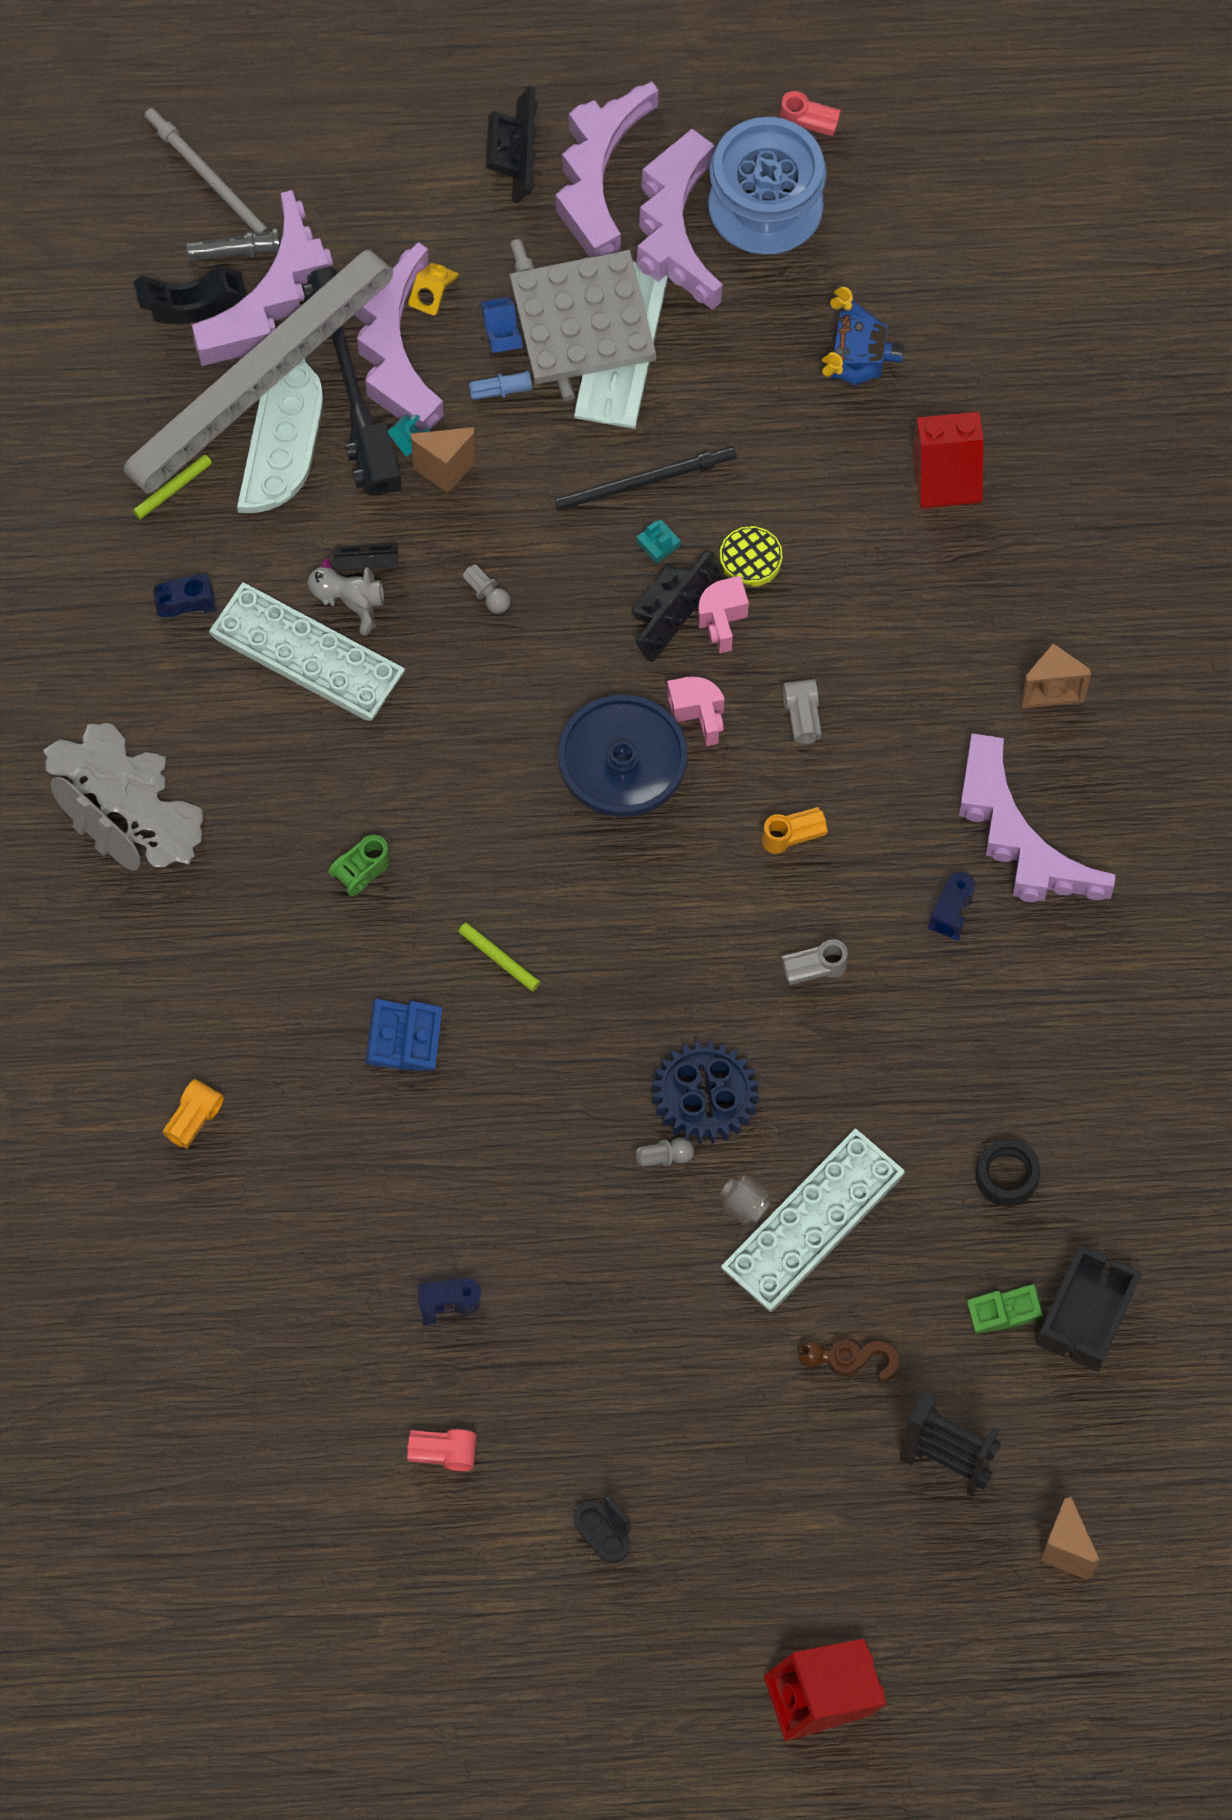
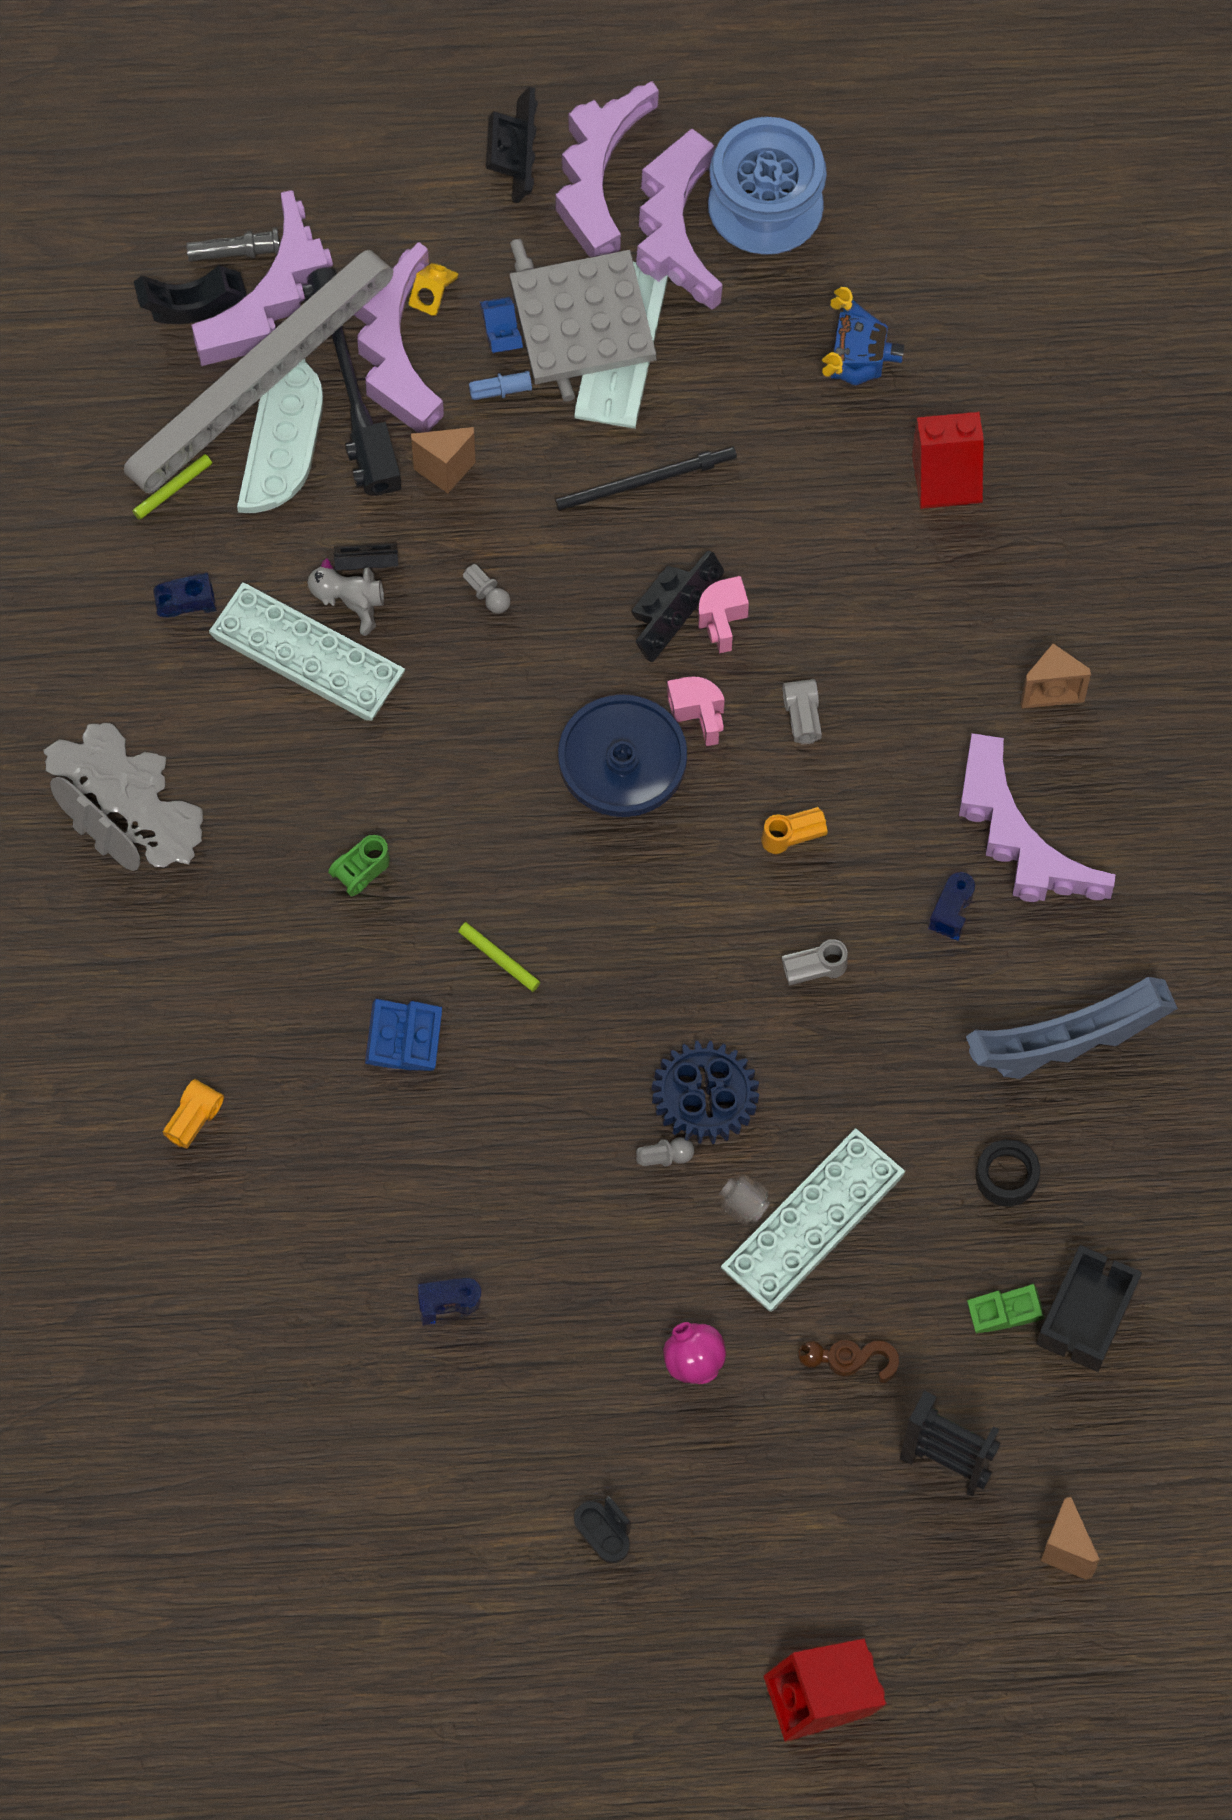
light grey bar [144,108,268,233] -> none
teal tile [387,414,430,456] -> none
coral piece [407,1429,477,1471] -> none
teal tile [636,519,681,564] -> none
tile [720,526,782,587] -> none
coral piece [779,91,841,136] -> none
none -> dark pink plant [663,1322,726,1384]
none -> sand blue arch [966,977,1178,1079]

